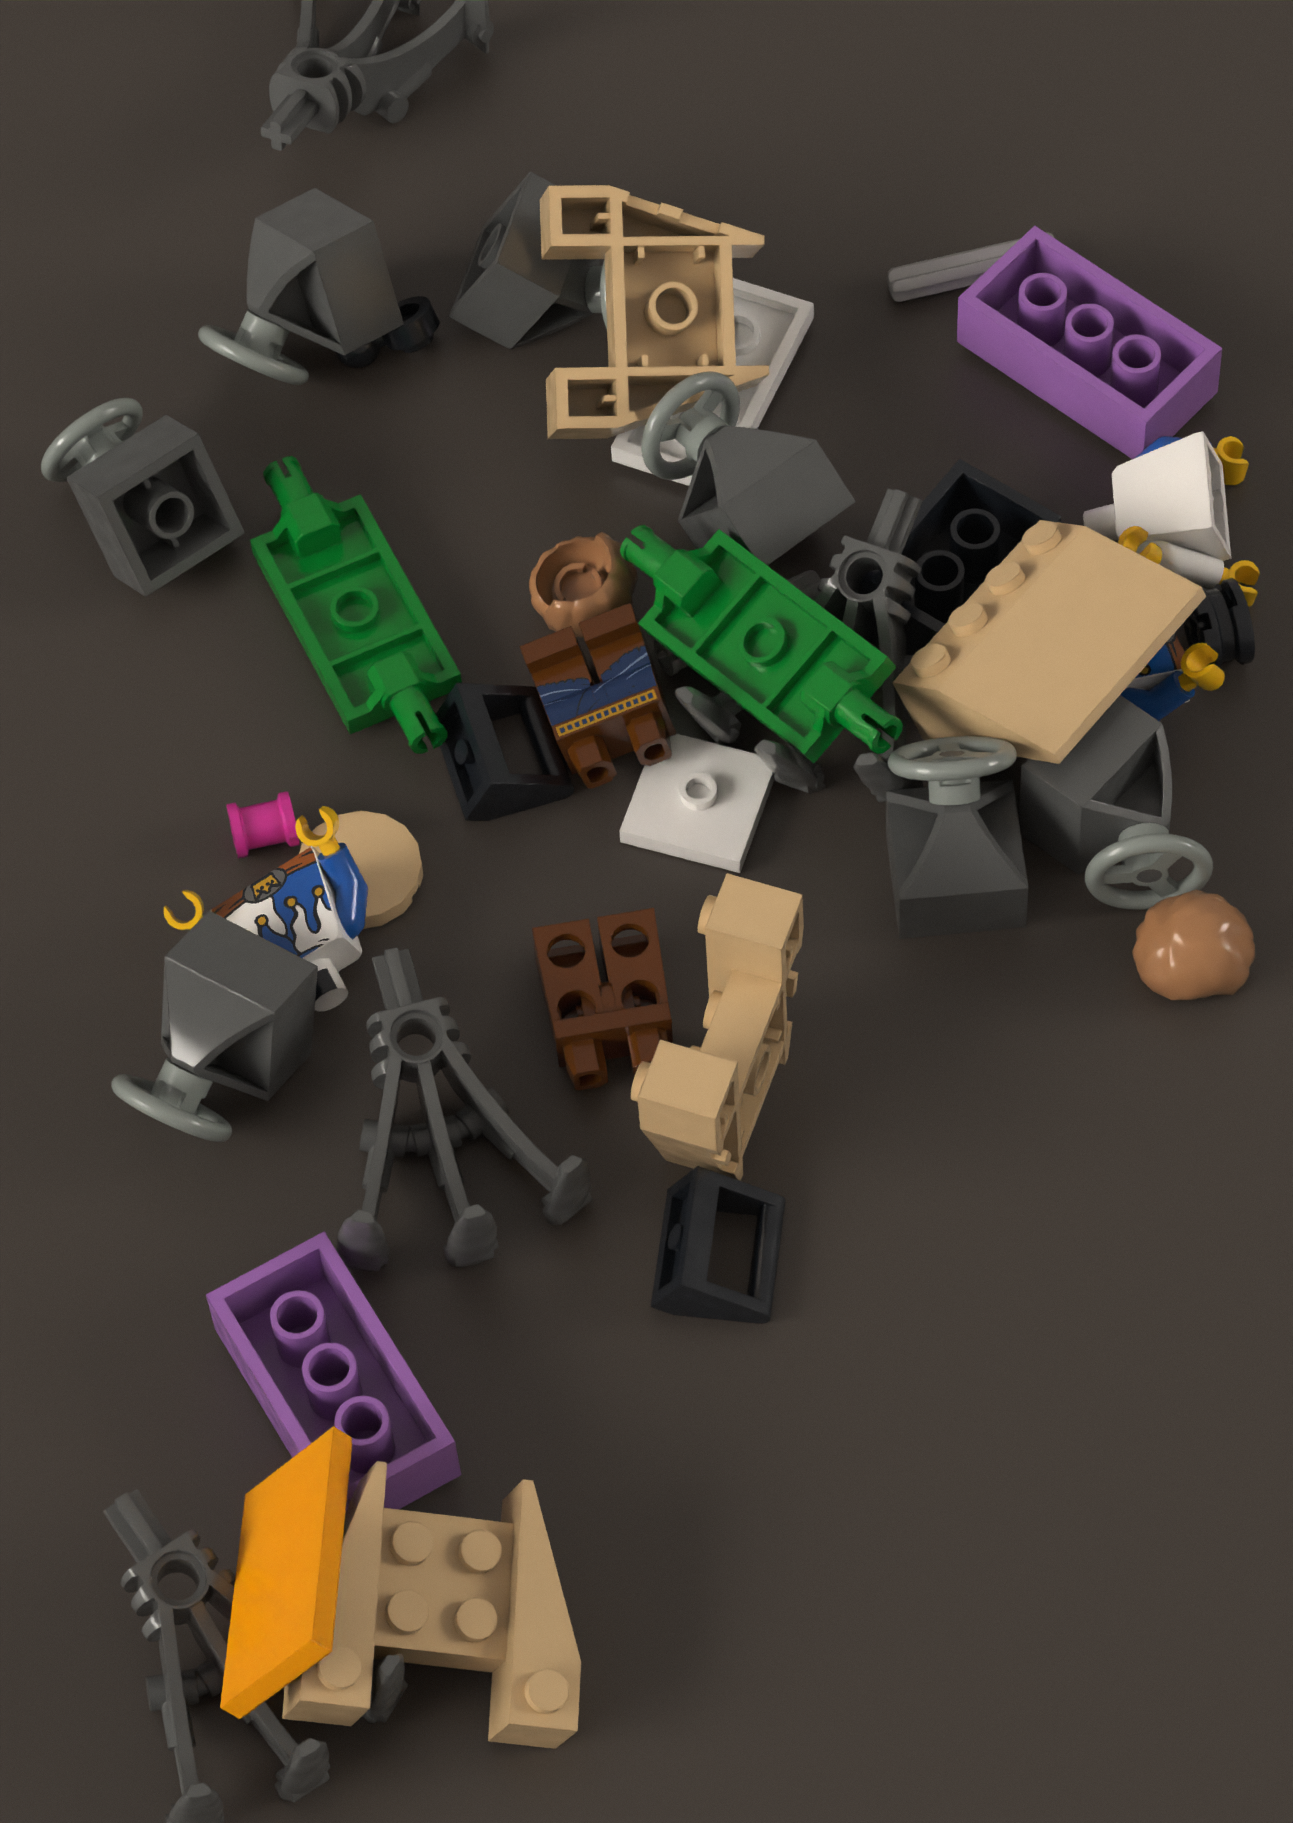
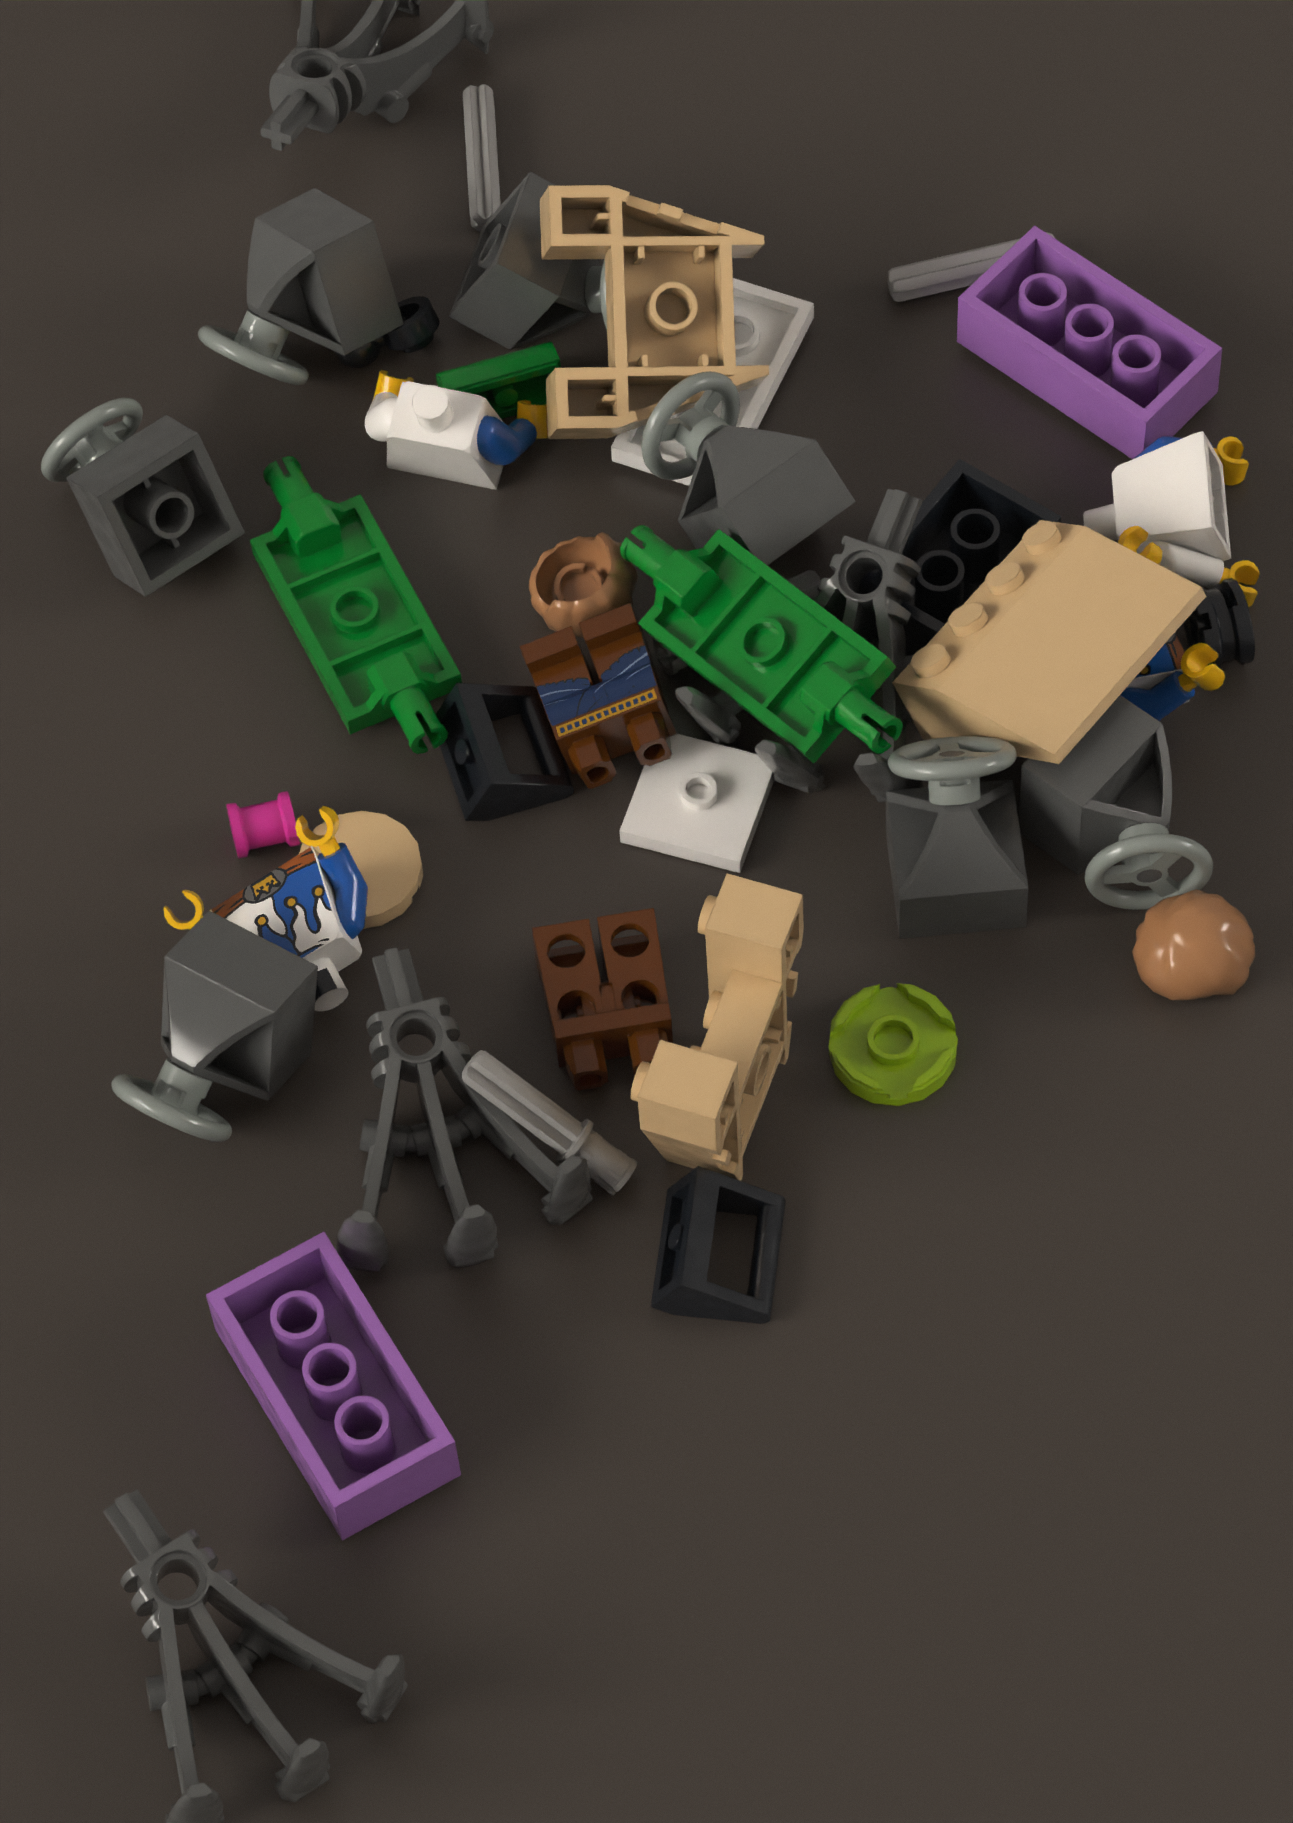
light orange tile [220,1426,352,1719] -> none
tan wedge [282,1461,581,1749] -> none
none -> white torso [365,370,548,490]
none -> green brick [436,341,561,419]
none -> light grey axle [462,1050,637,1196]
none -> light grey axle [463,84,501,231]
none -> lime tile [829,983,958,1106]

